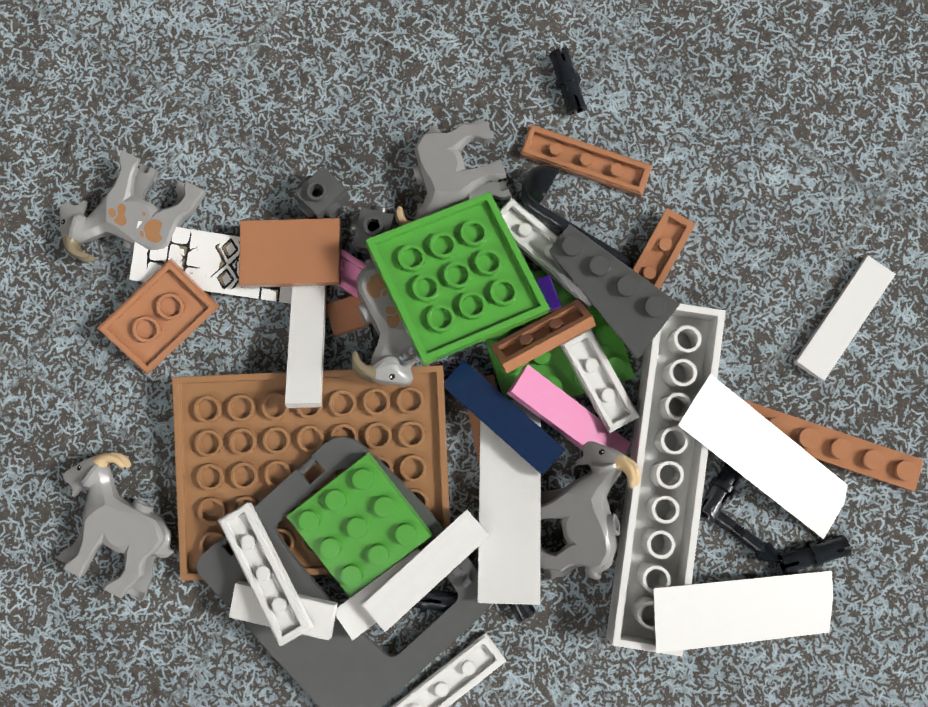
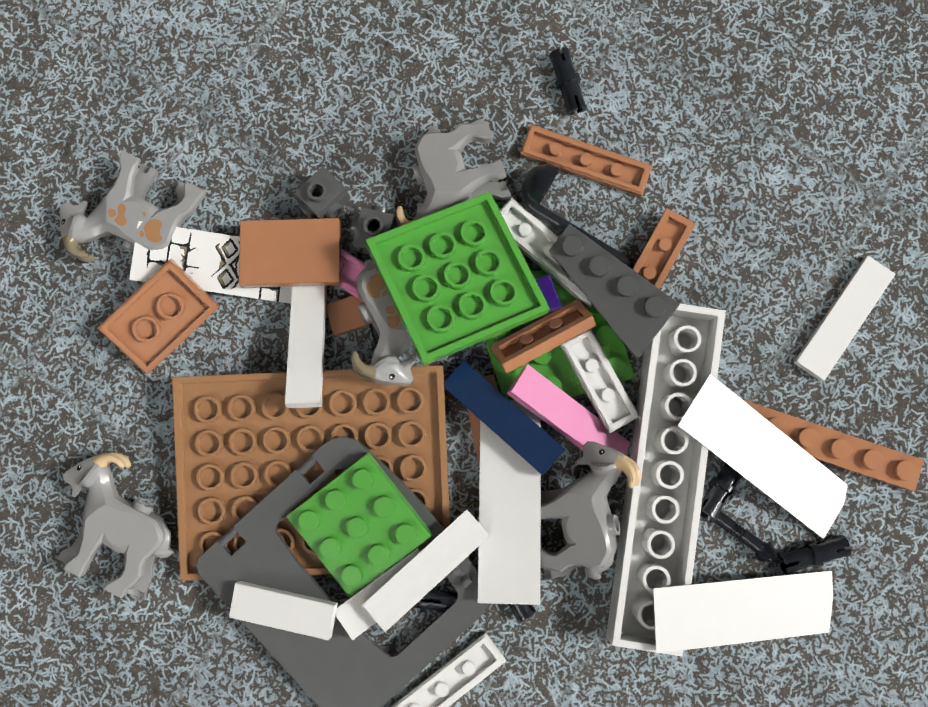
white tile [218,503,314,646] -> none

